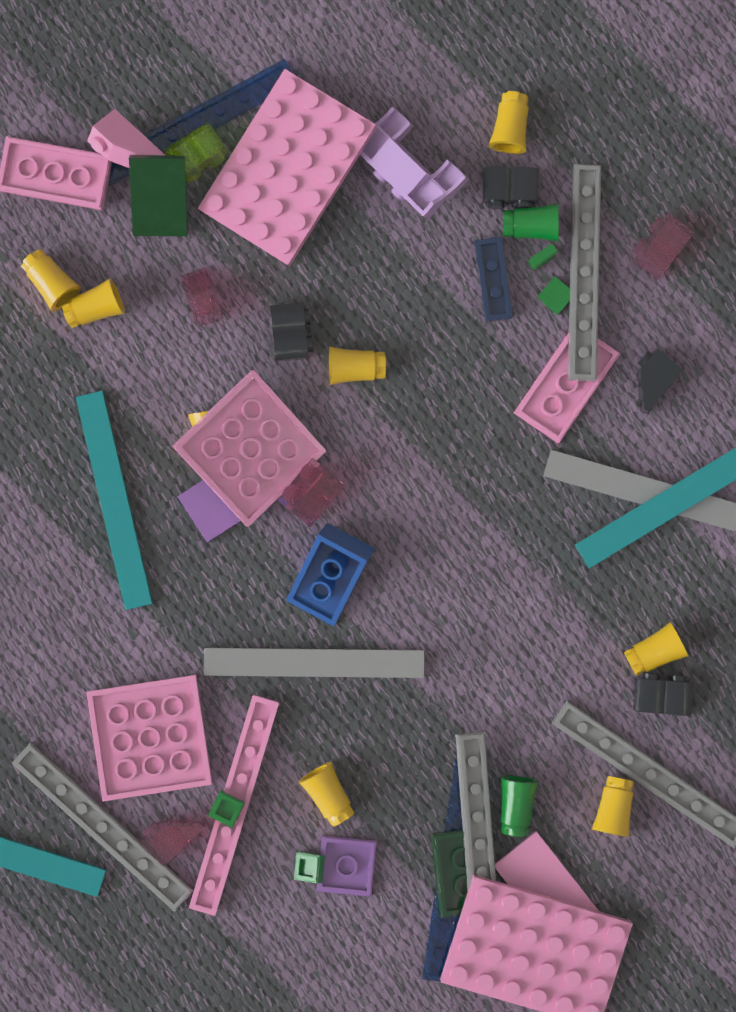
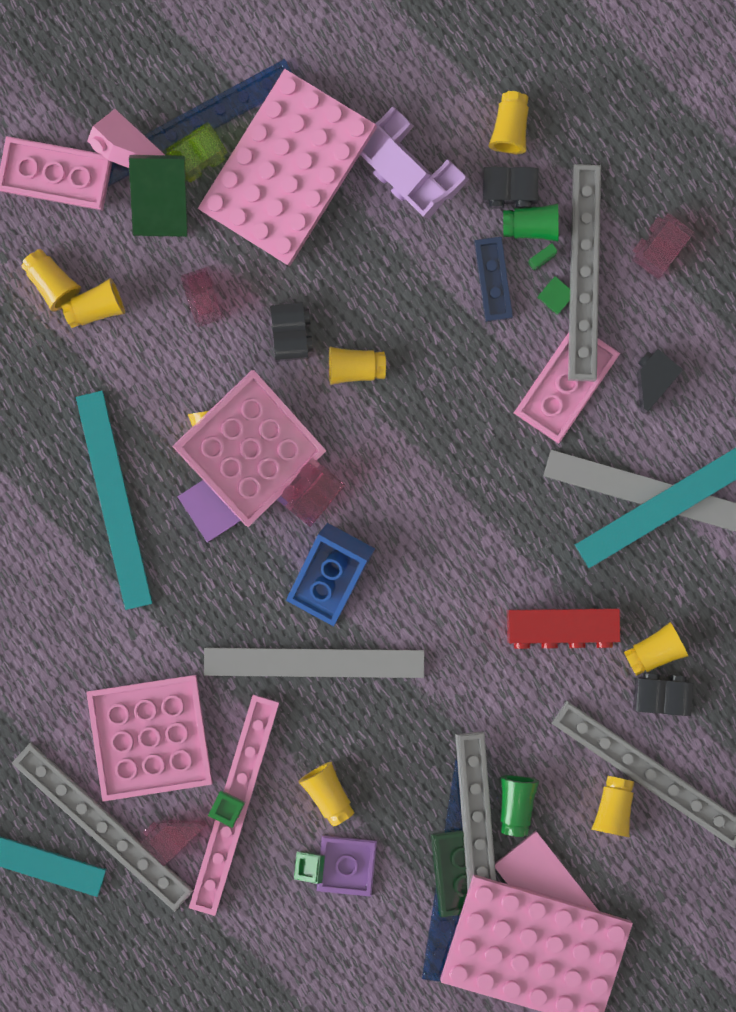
none -> red brick [507,608,620,649]

